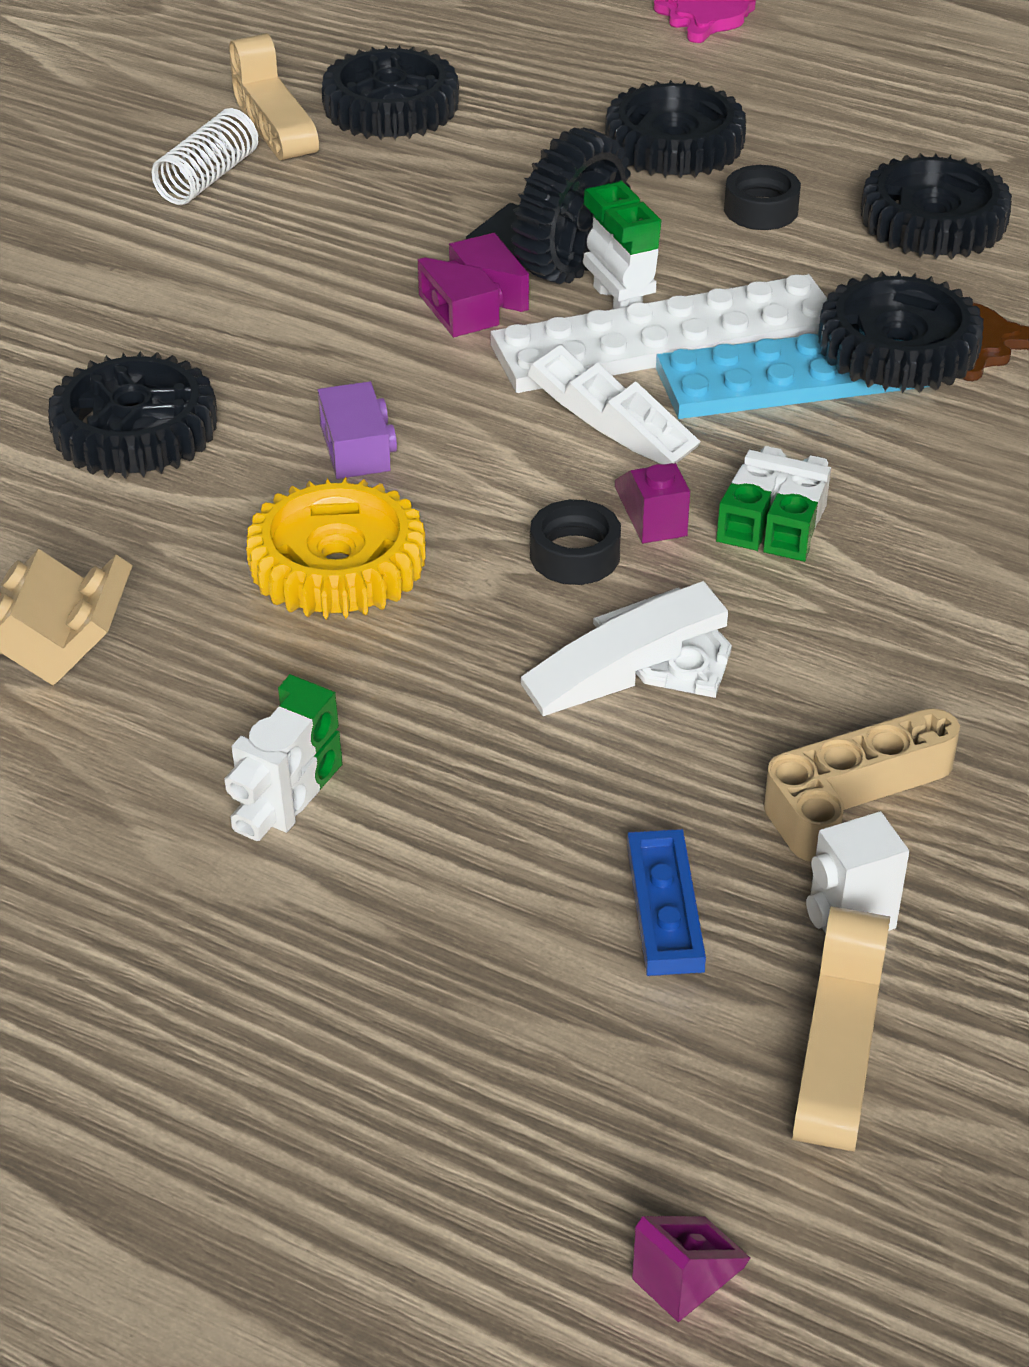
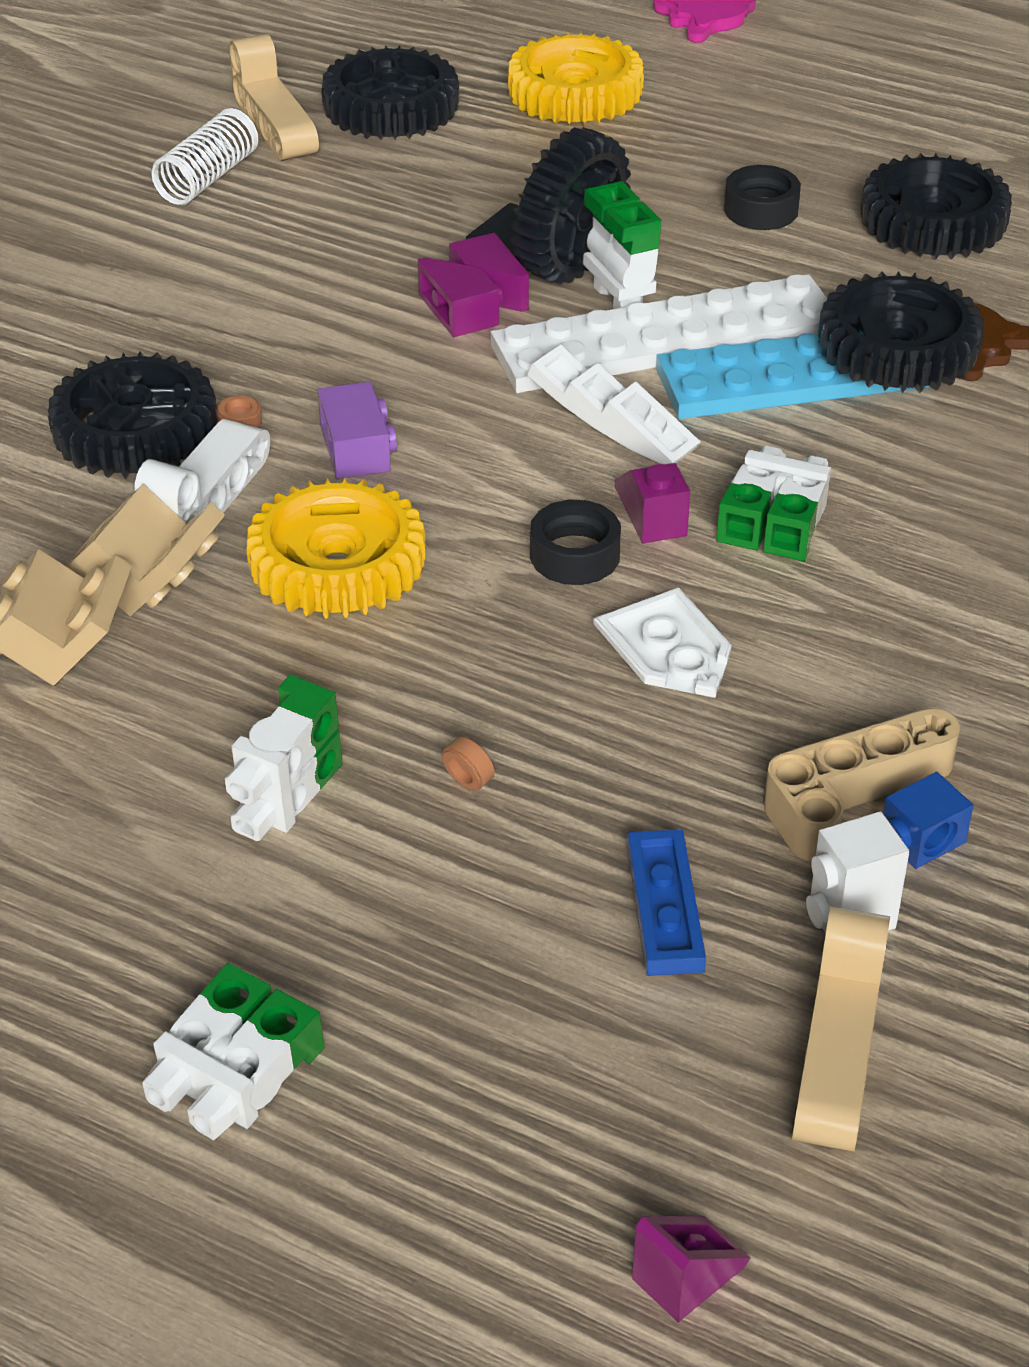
white slope [521,581,728,716] -> none
black gear [605,79,746,179] -> none
none -> tan bracket [65,484,225,616]
none -> white beam [135,419,271,524]
none -> white hips [142,962,325,1140]
none -> nougat tile [216,395,262,428]
none -> nougat tile [442,737,495,791]
none -> yellow gear [508,31,644,126]
none -> blue brick [883,772,974,869]

